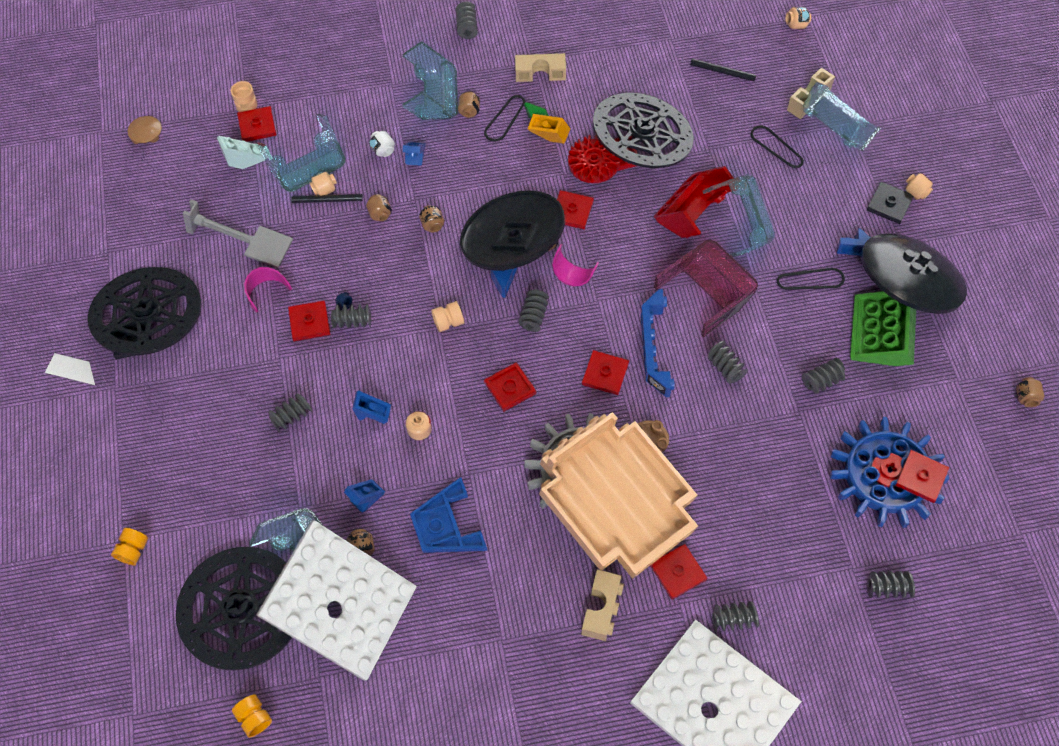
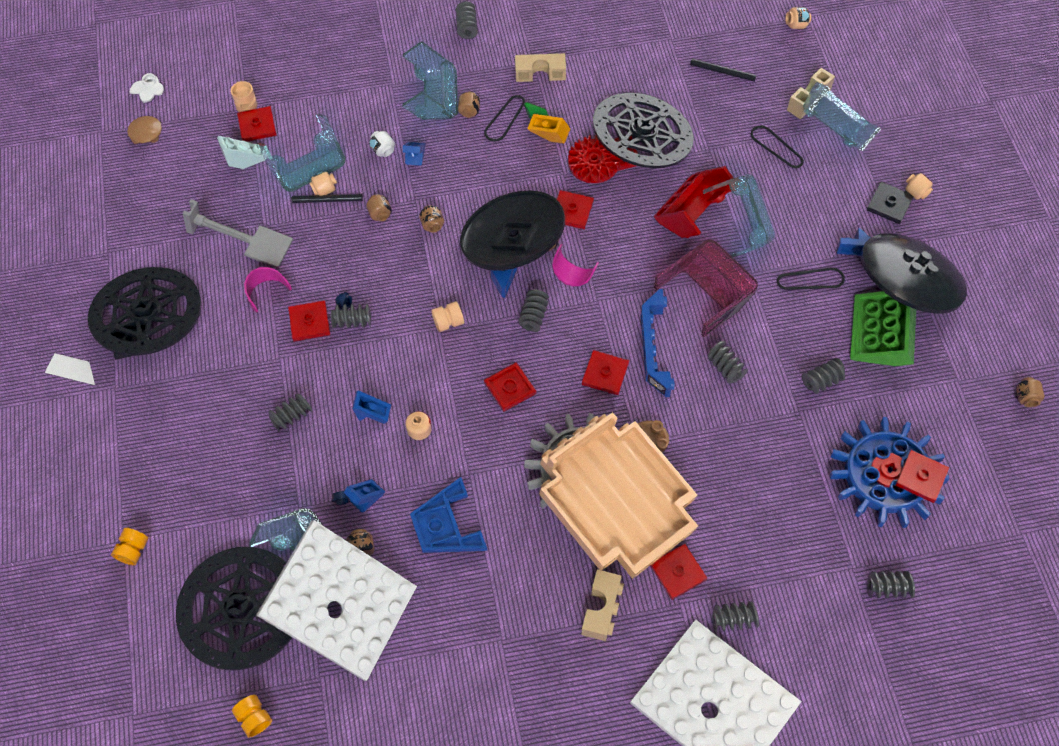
none -> white plate [130,73,164,103]
none -> dark blue plate [331,490,349,506]

